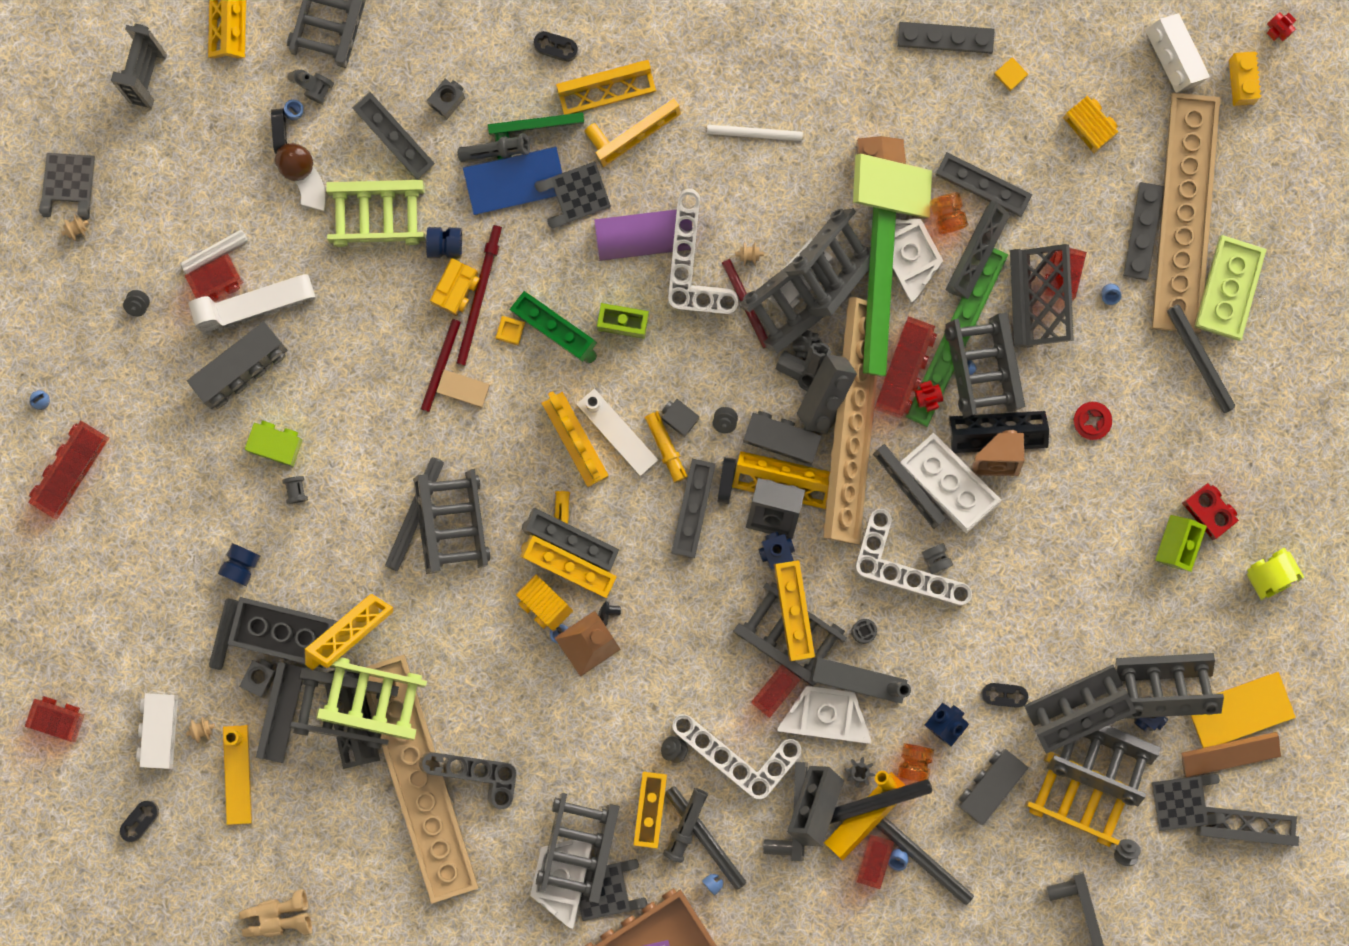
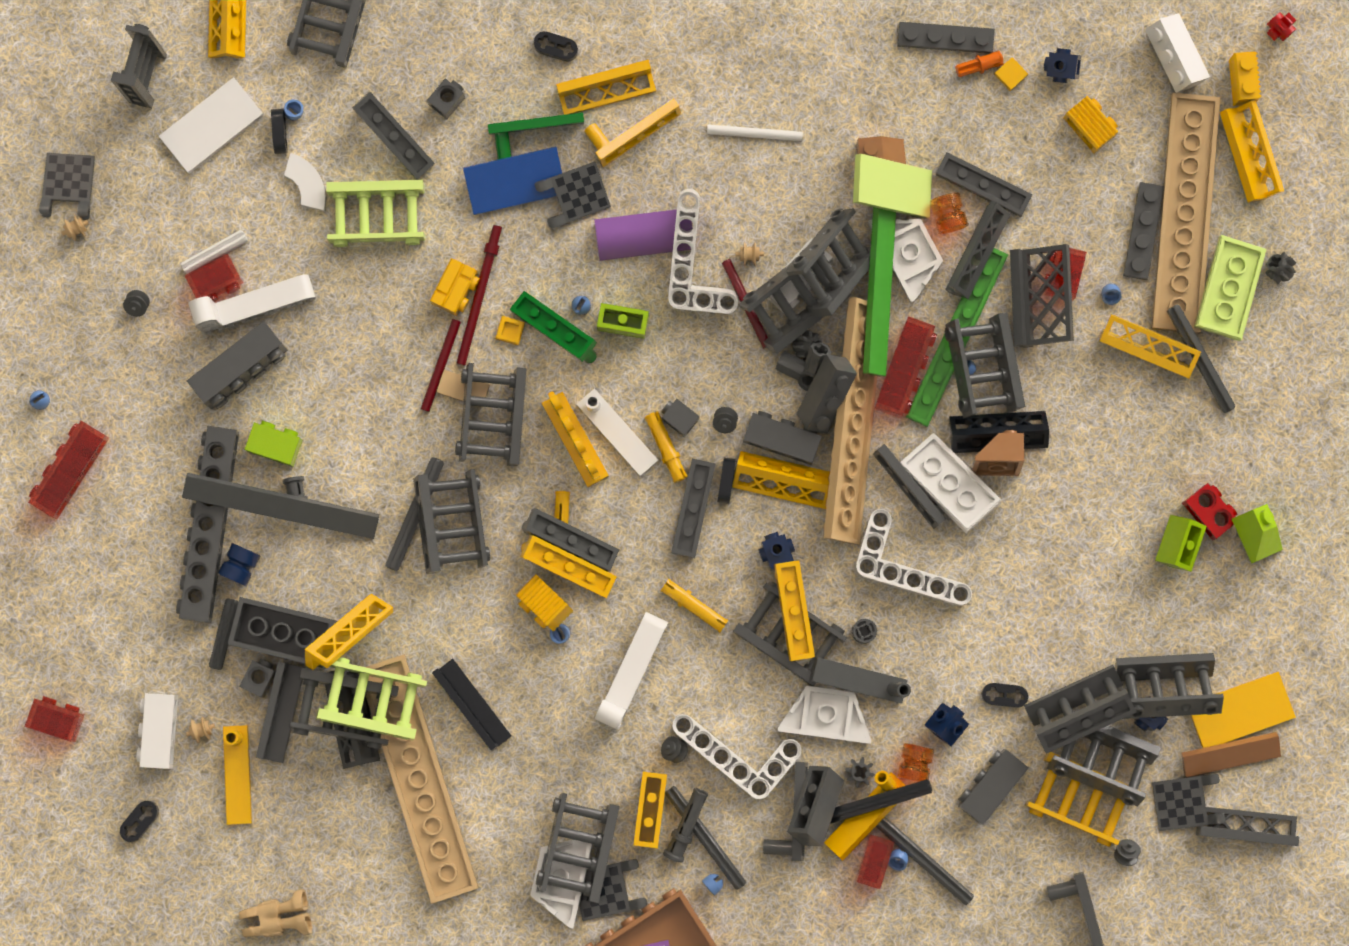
reddish brown hair [275,143,314,181] -> none
dark grey piece [287,69,334,105] -> none
dark grey beam [419,752,516,809] -> none
dark blue wheel [426,227,462,259] -> none
dark grey pin [457,133,530,162] -> none
medium nougat slope [555,611,621,677] -> none
black bar [598,601,621,626] -> none
dark grey slope [746,478,805,539] -> none
clear red brick [750,665,800,718] -> none
red gear [915,381,943,412] -> none
dark grey wheel [922,543,953,574] -> none
red gear [1073,401,1112,440] -> none
neon yellow brick [1247,548,1304,601] -> none
none -> white tile [159,77,264,174]
none -> dark grey brick [176,426,240,623]
none -> dark grey tile [182,473,379,539]
none -> black fence [432,659,512,751]
none -> dark grey fence [455,363,527,466]
none -> medium blue hinge [572,296,591,315]
none -> white beam [594,612,668,730]
none -> yellow pin [660,579,728,633]
none -> orange axle [955,50,1004,77]
none -> dark blue brick [1044,48,1082,83]
none -> yellow fence [1099,314,1201,379]
none -> yellow fence [1219,100,1284,202]
none -> lime slope [1232,504,1283,564]
none -> dark grey gear [1266,252,1296,284]

